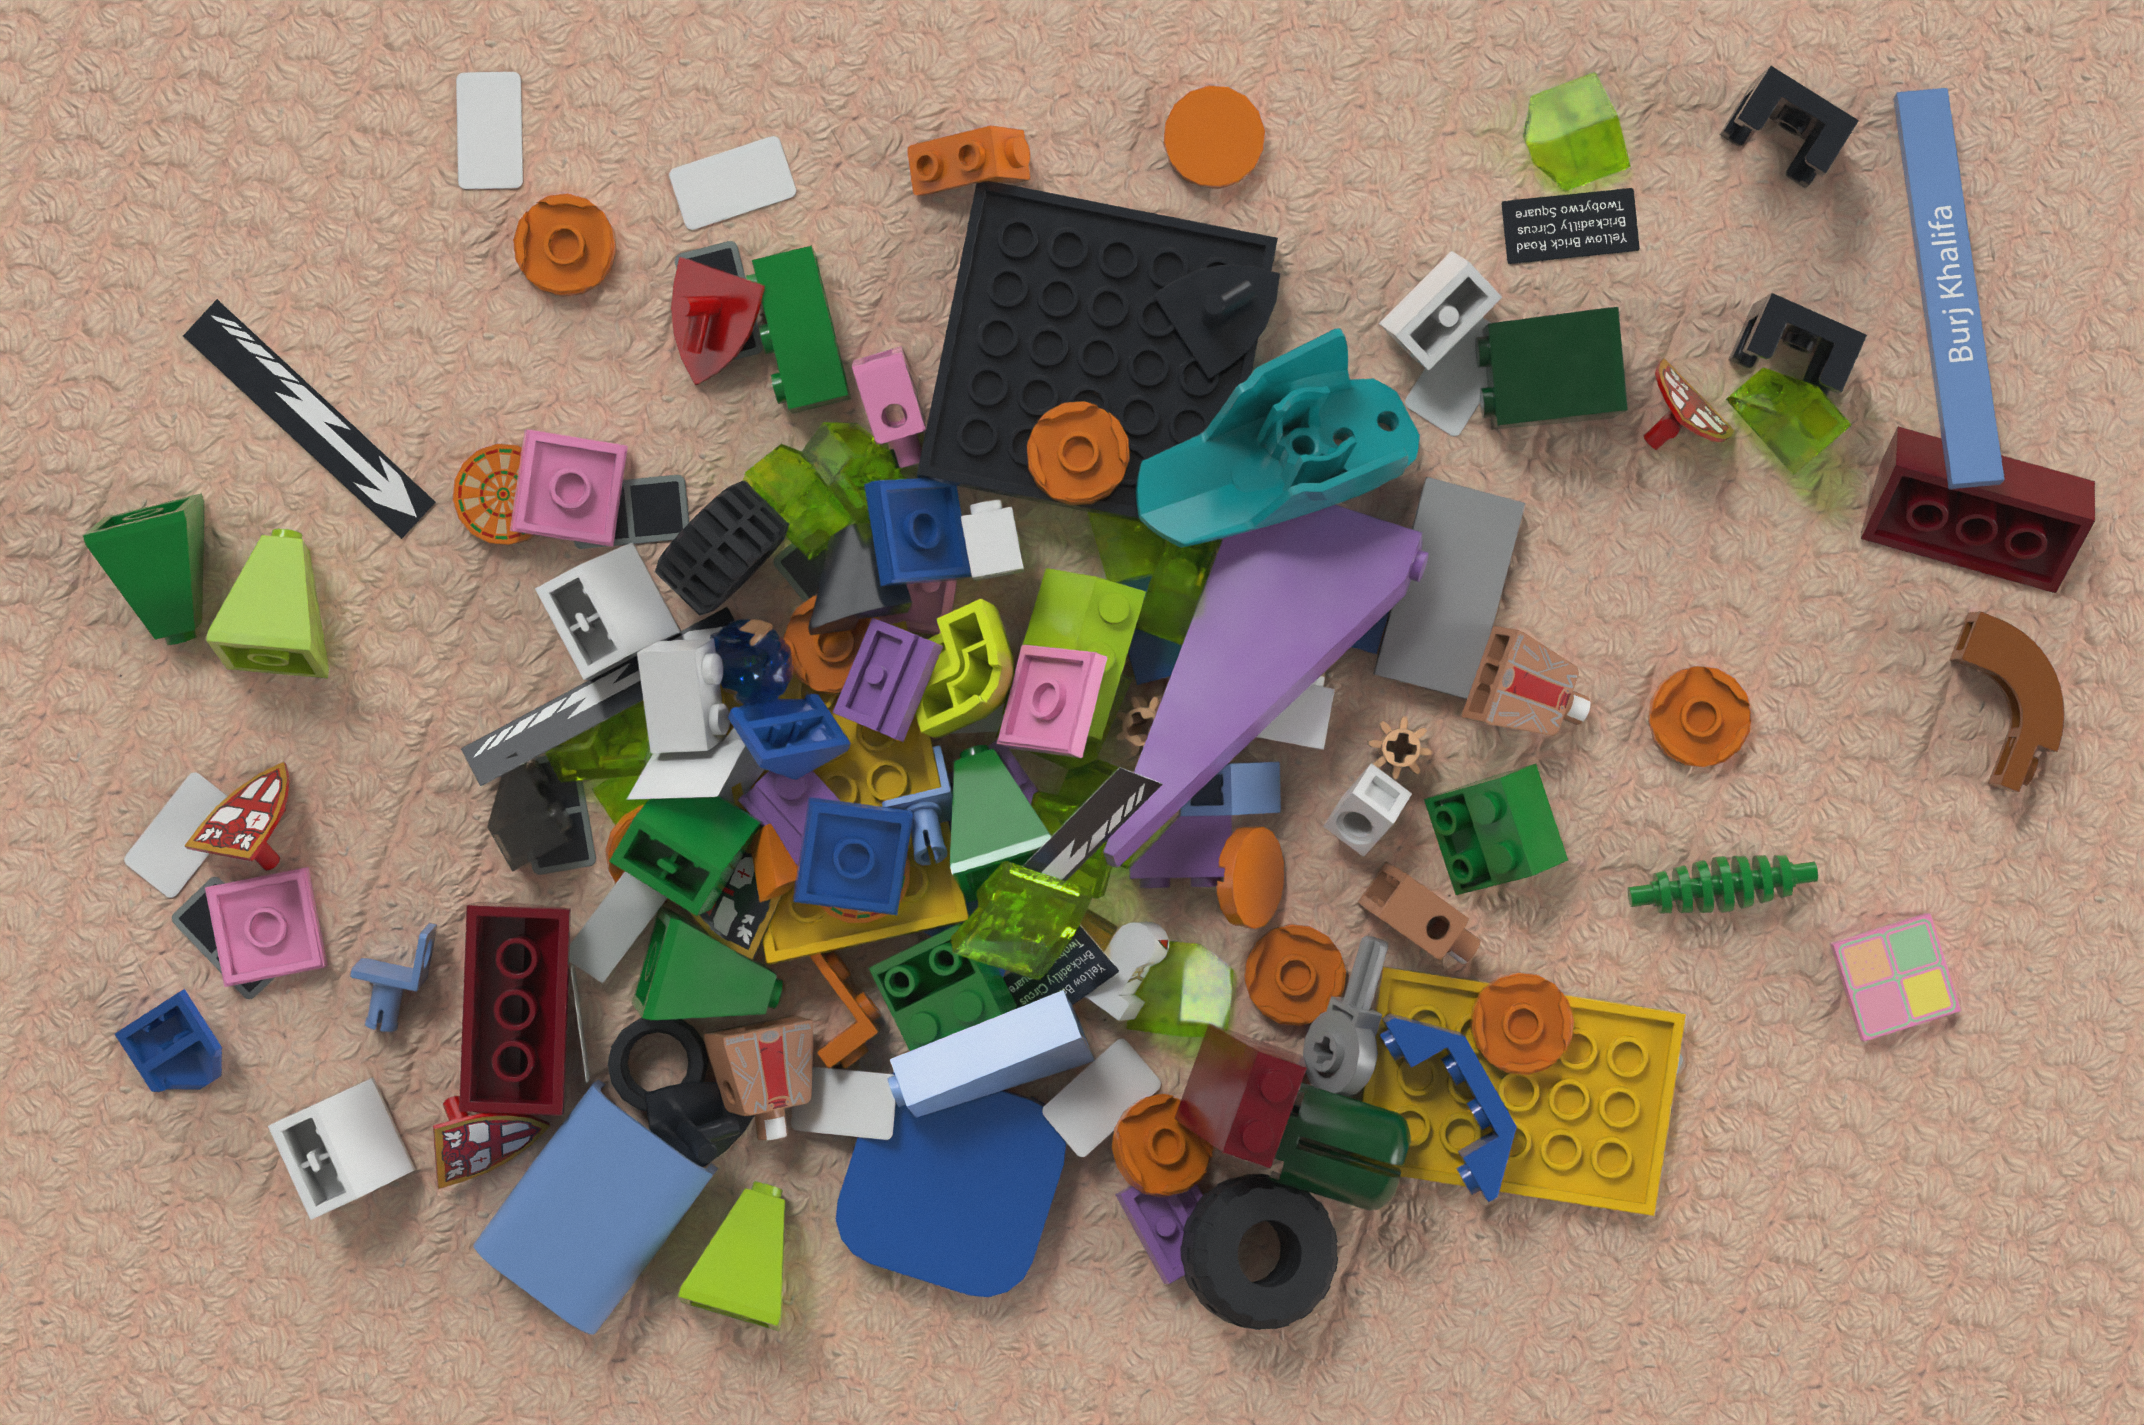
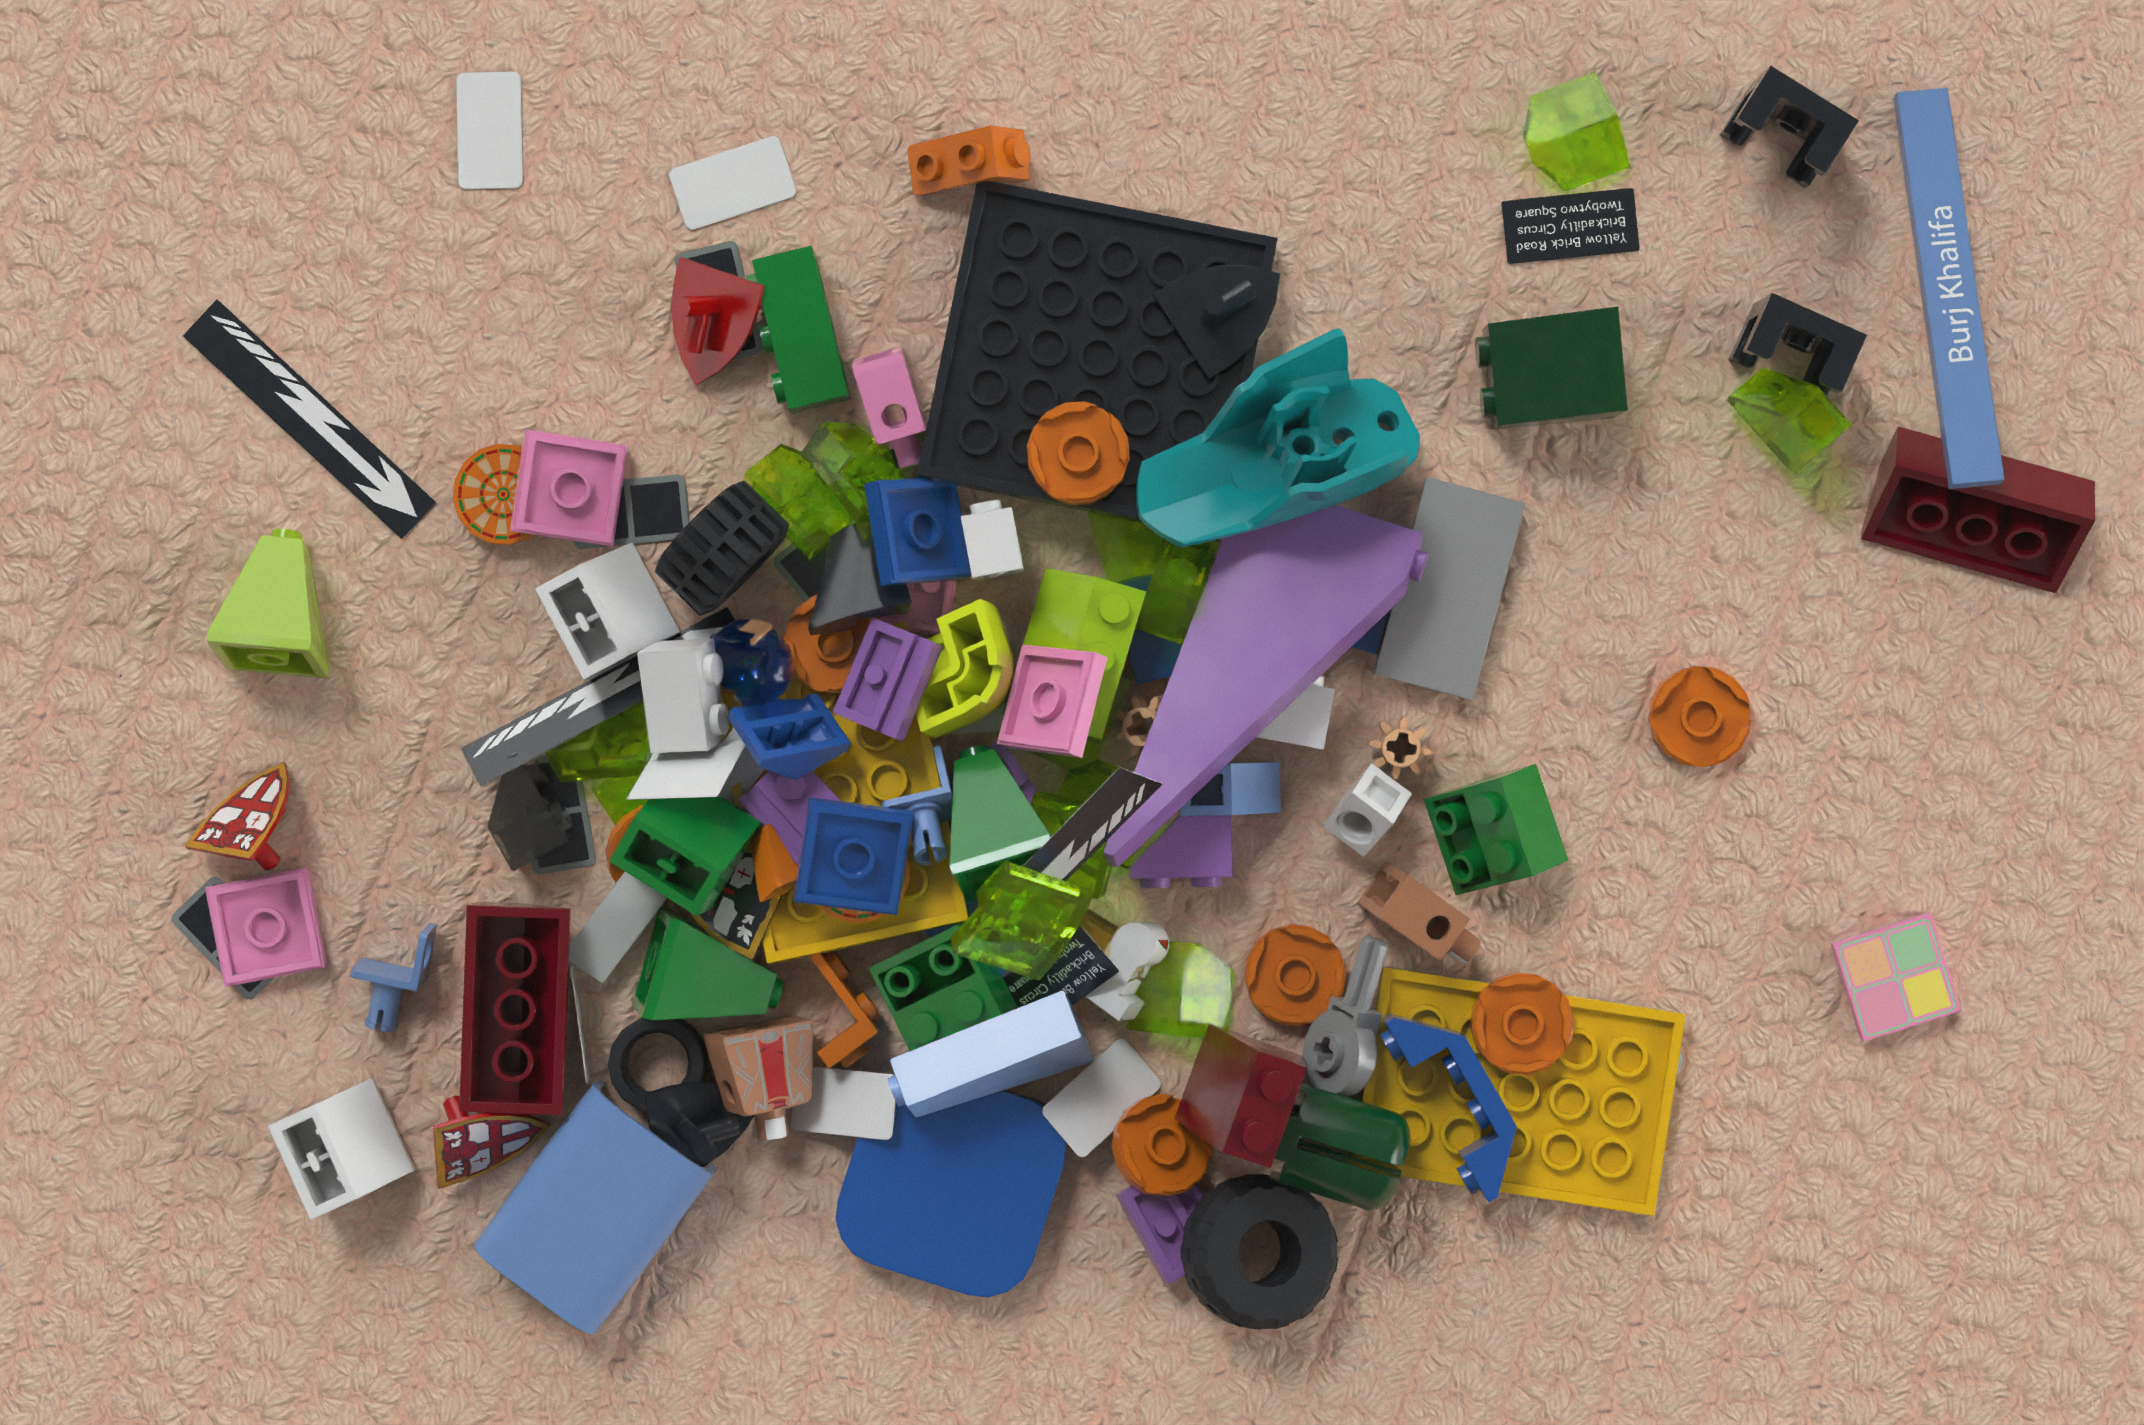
green slope [83,493,204,645] -> none
blue slope [115,989,222,1092] -> none
white sticker [124,773,228,898] -> none
orange tile [513,193,617,297] -> none
lime slope [678,1181,785,1331] -> none
orange tile [1163,85,1265,189] -> none
orange tile [1216,826,1284,929] -> none
white brick [1379,251,1502,370] -> none
white sticker [1405,317,1491,436] -> none
nougat torso [1461,626,1590,736] -> none
green piece [1628,855,1818,914] -> none
shield [1643,358,1735,450] -> none
dark orange arch [1950,611,2065,792] -> none

